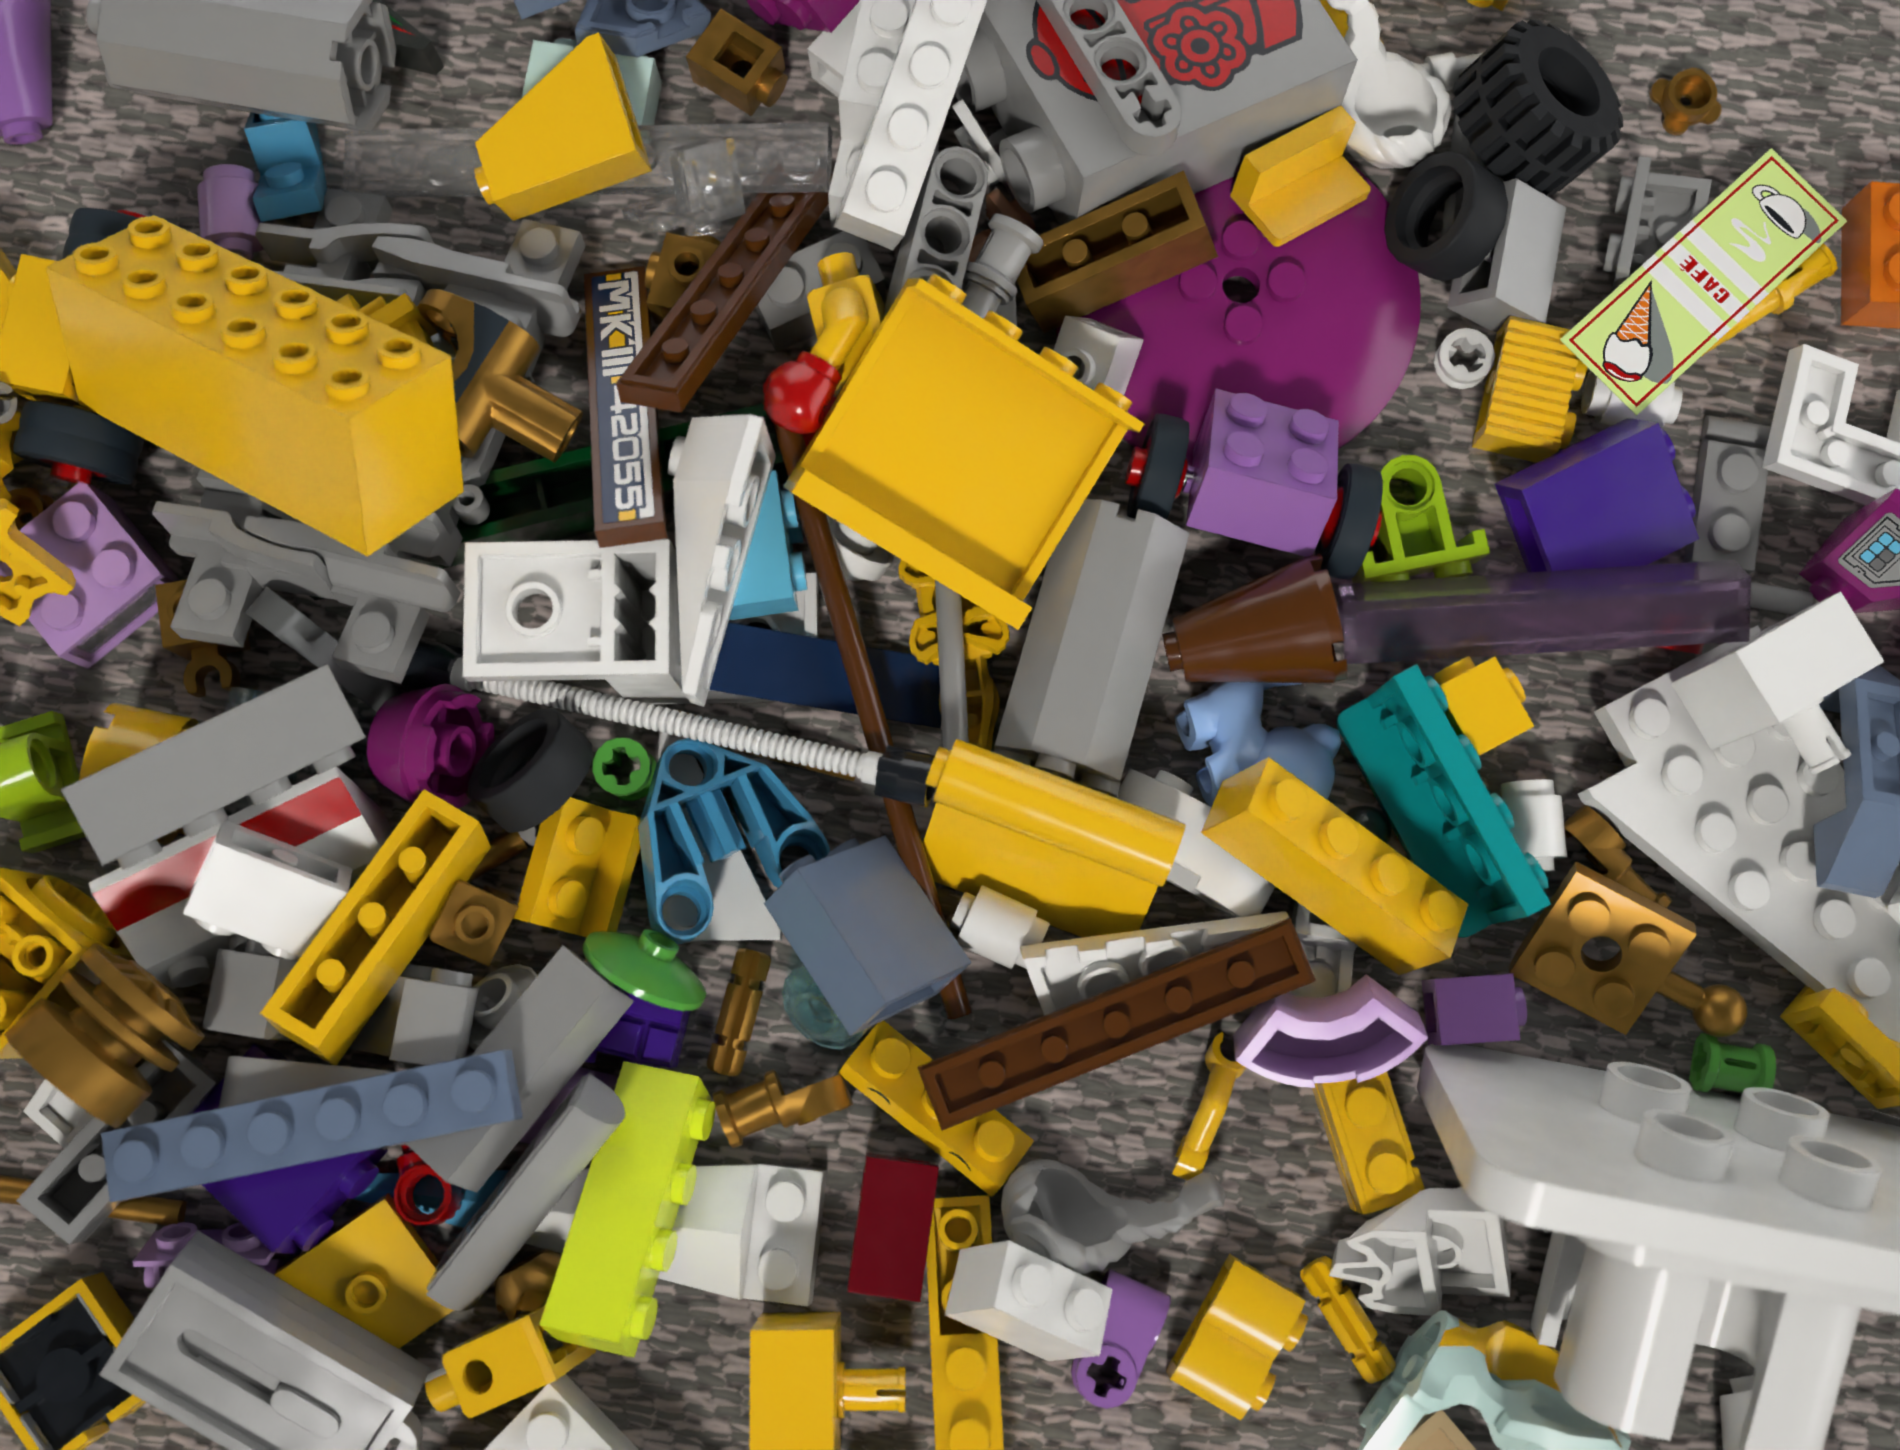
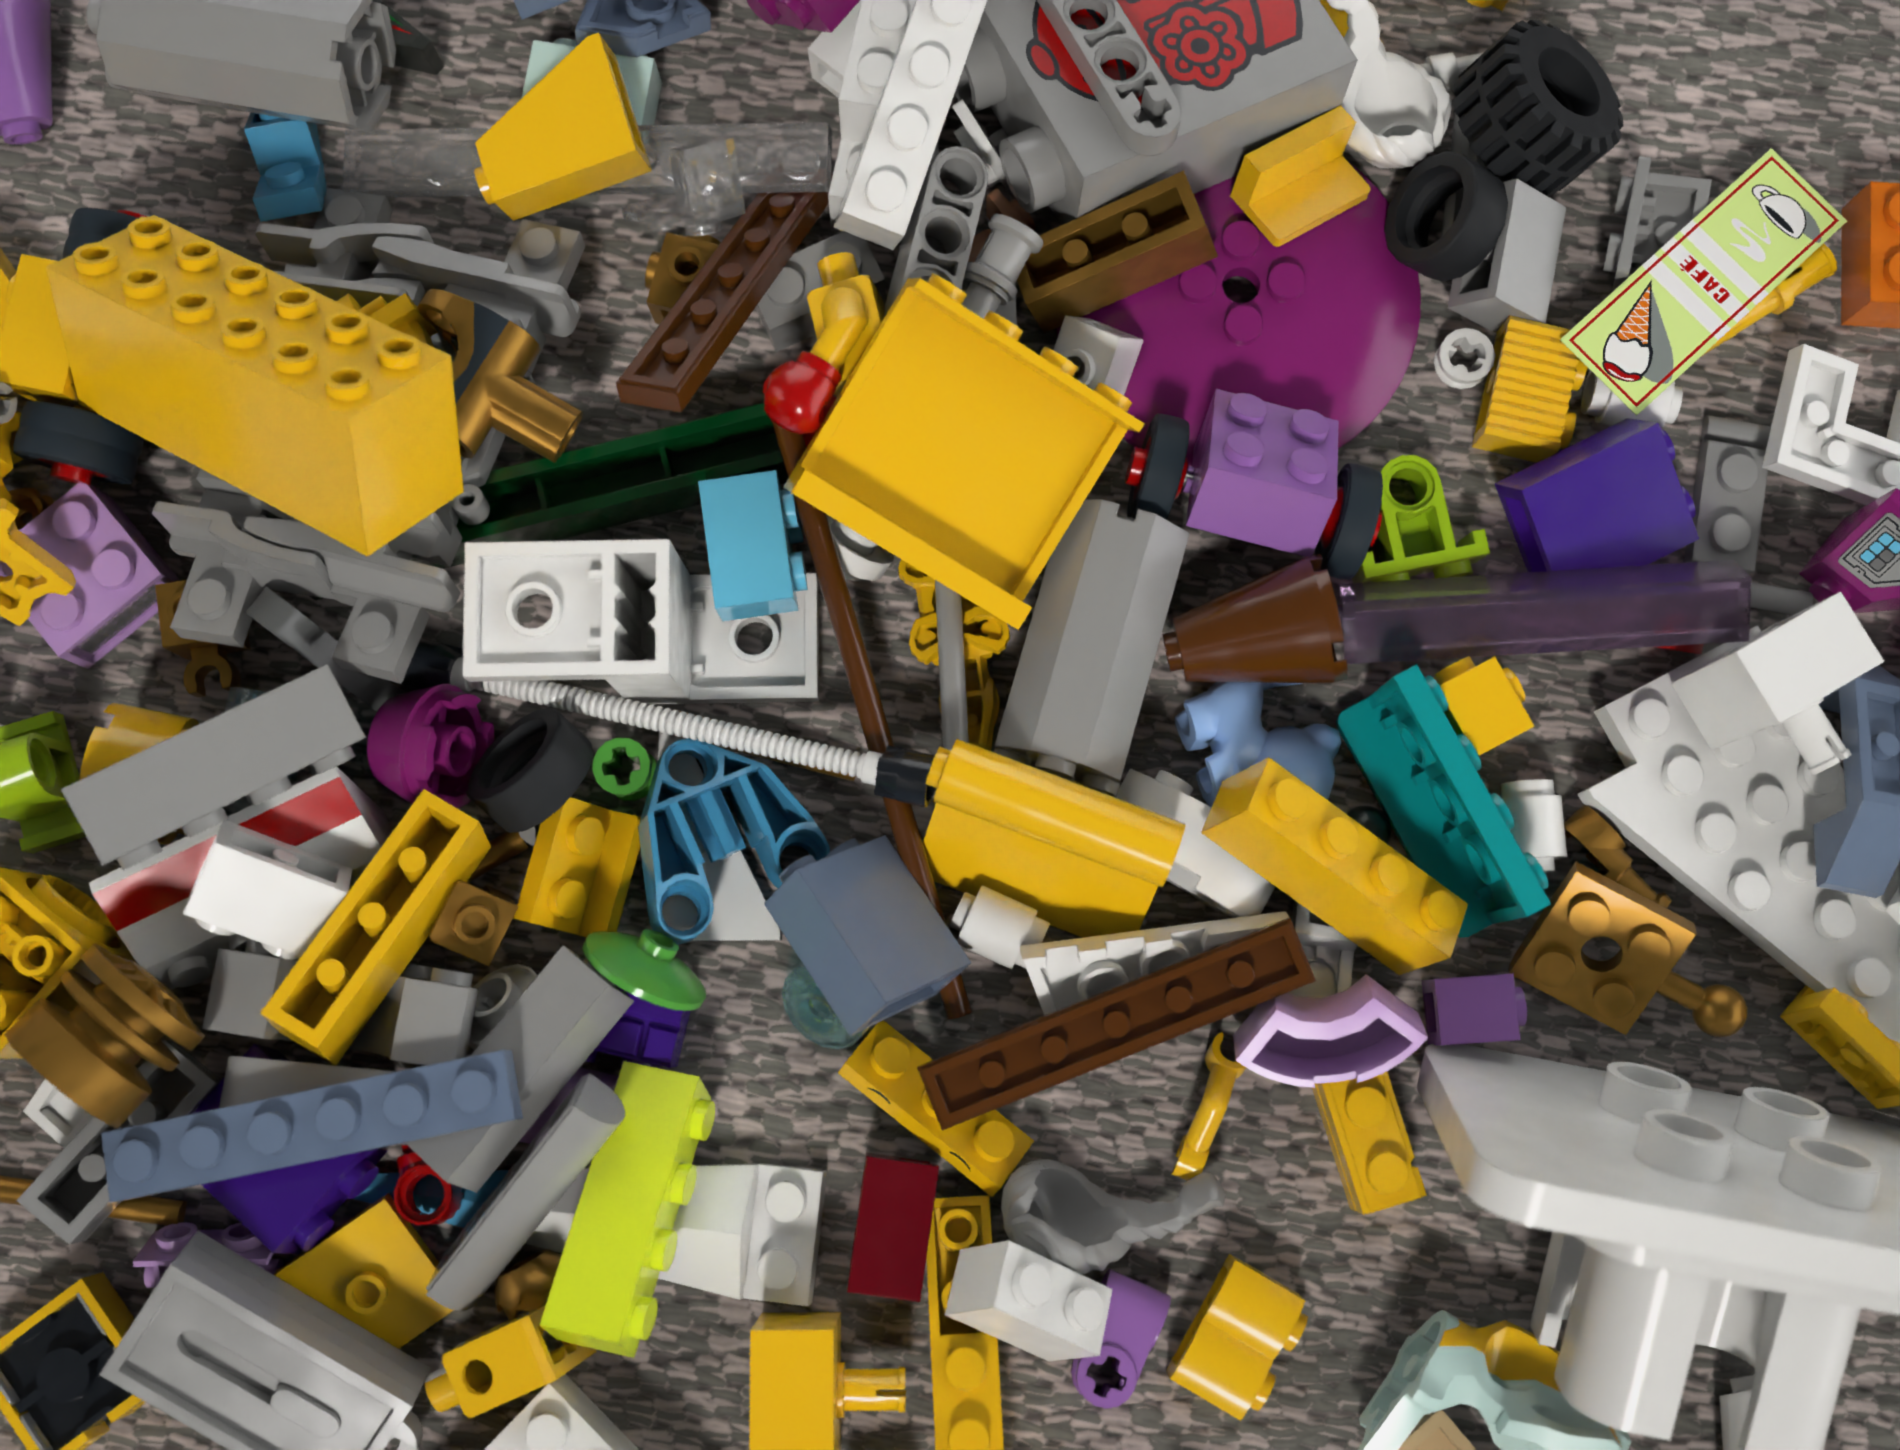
lavender brick [197,164,264,260] -> none
tile [584,266,668,548] -> none
white wedge [668,414,776,706] -> none
pearl gold brick [686,8,787,116] -> none
pearl gold axle [706,948,771,1077] -> none
dark blue sticker [709,622,941,728] -> none
pearl gold connector [712,1069,854,1149] -> none
yellow axle [1300,1255,1396,1384] -> none
white plate [1329,1187,1511,1316] -> none
pearl gold plate [1650,68,1722,135] -> none
bright green bush [1689,1033,1776,1093] -> none

